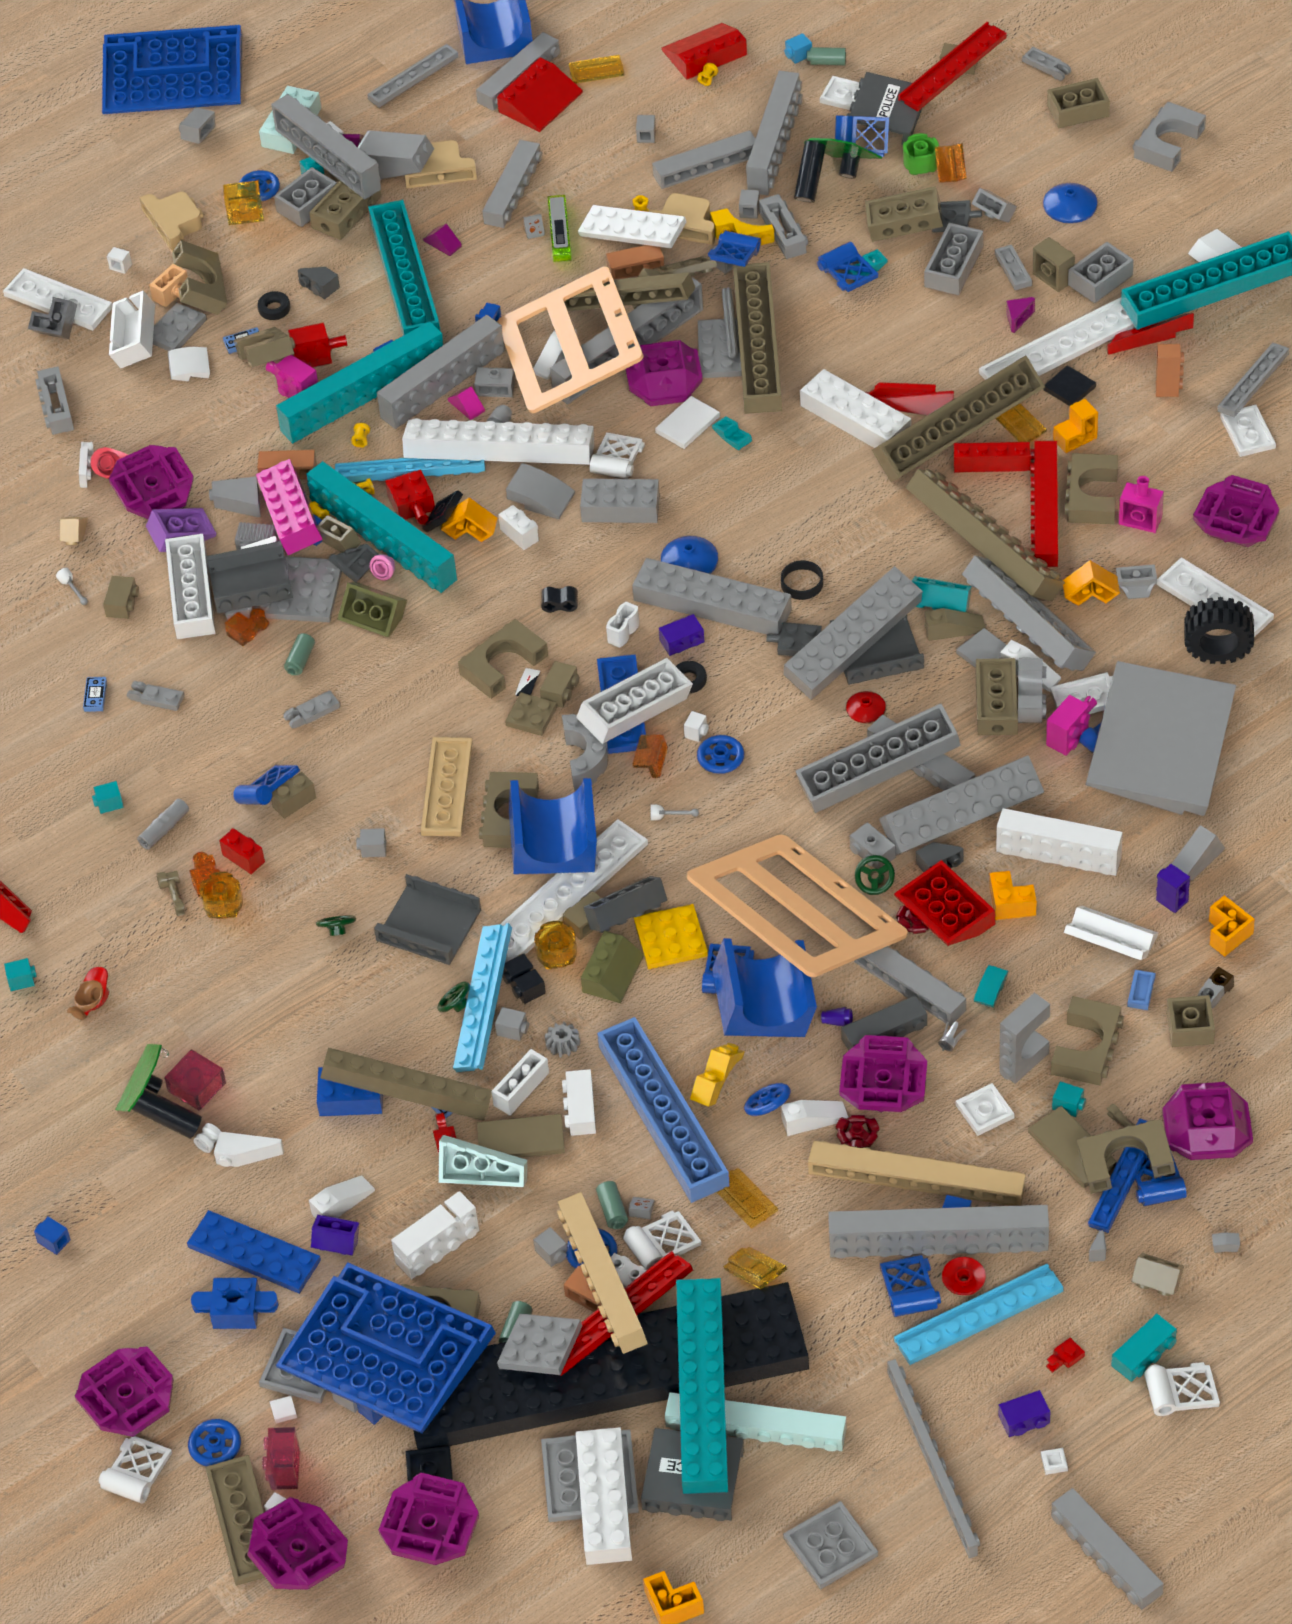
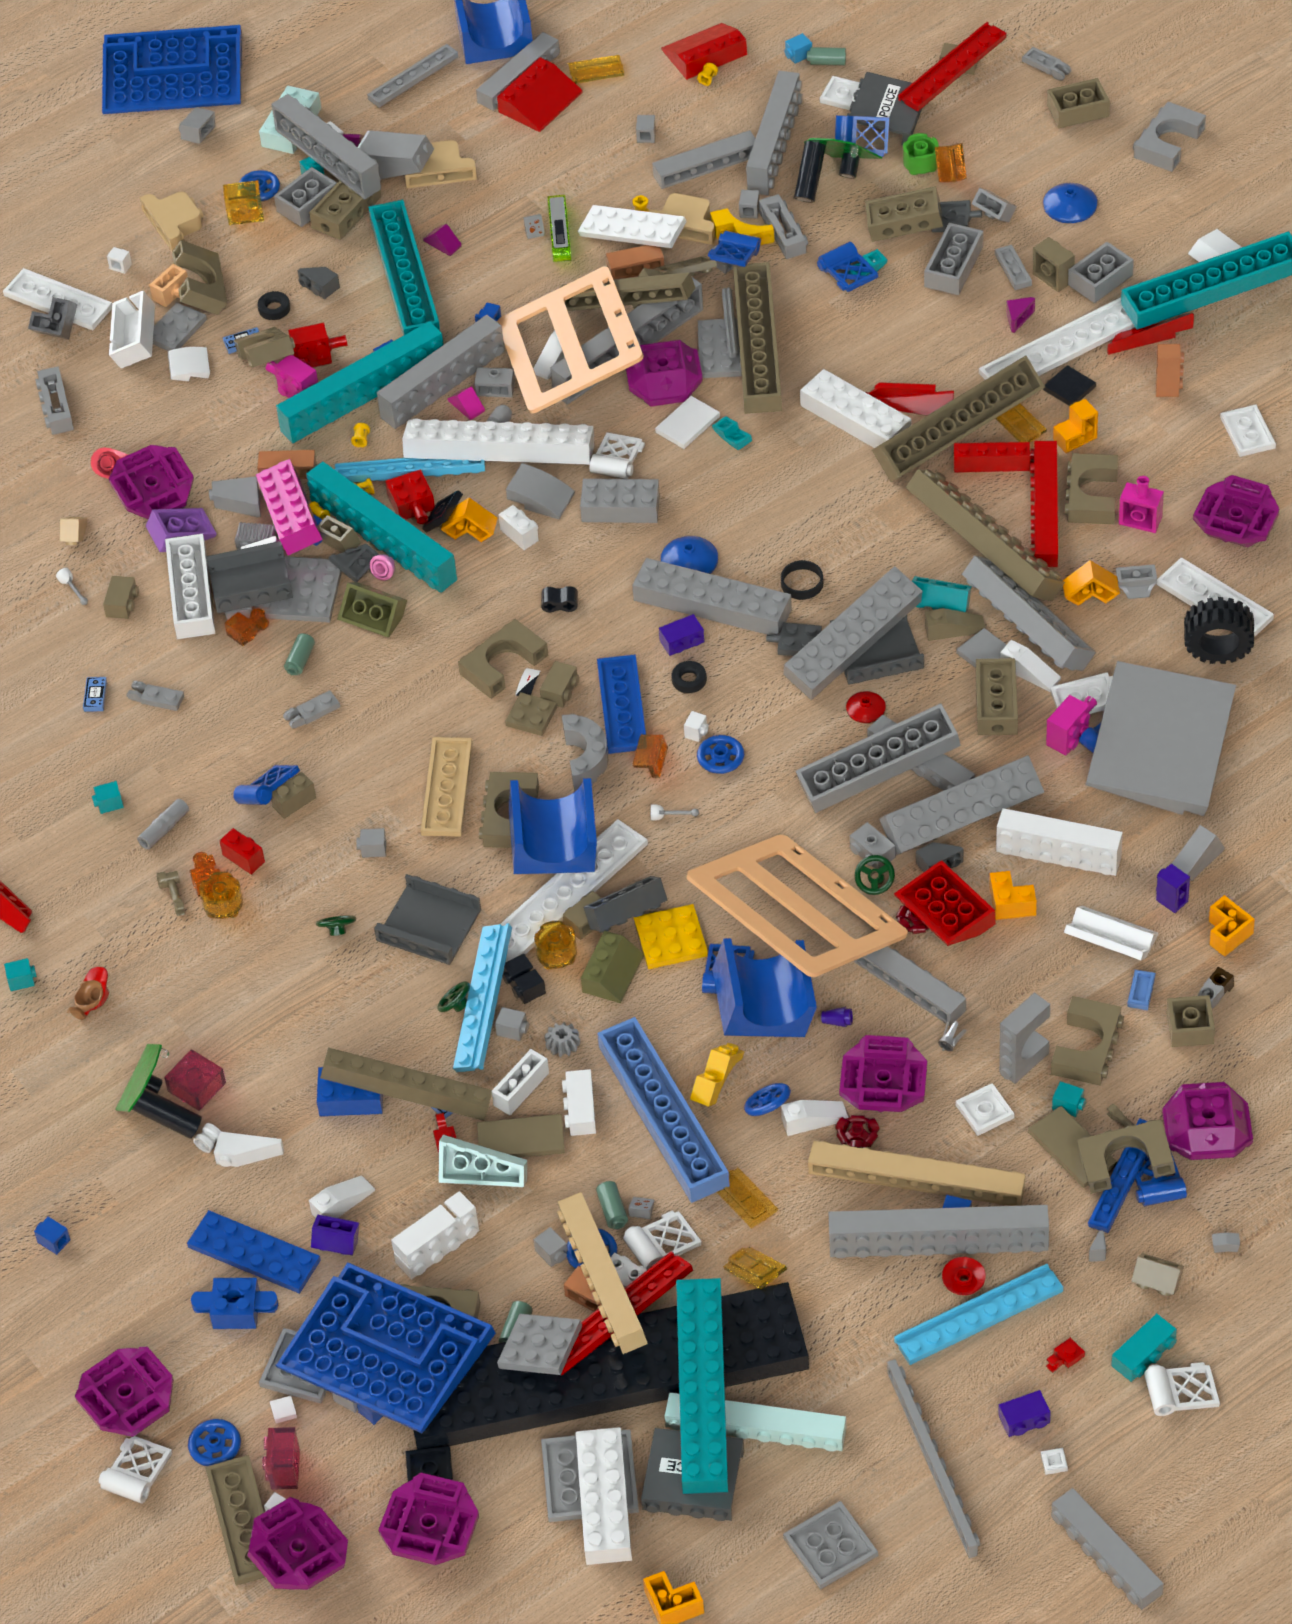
white hinge [79,442,94,488] -> none
light grey brick [483,140,543,228] -> none
white brick [576,658,693,744] -> none
white brick [606,602,639,648] -> none
dark grey brick [841,995,927,1051] -> none
blue piece [880,1255,941,1317] -> none
teal slope [973,965,1009,1008] -> none
light grey brick [1018,658,1047,723] -> none
light grey plate [1218,343,1289,417] -> none

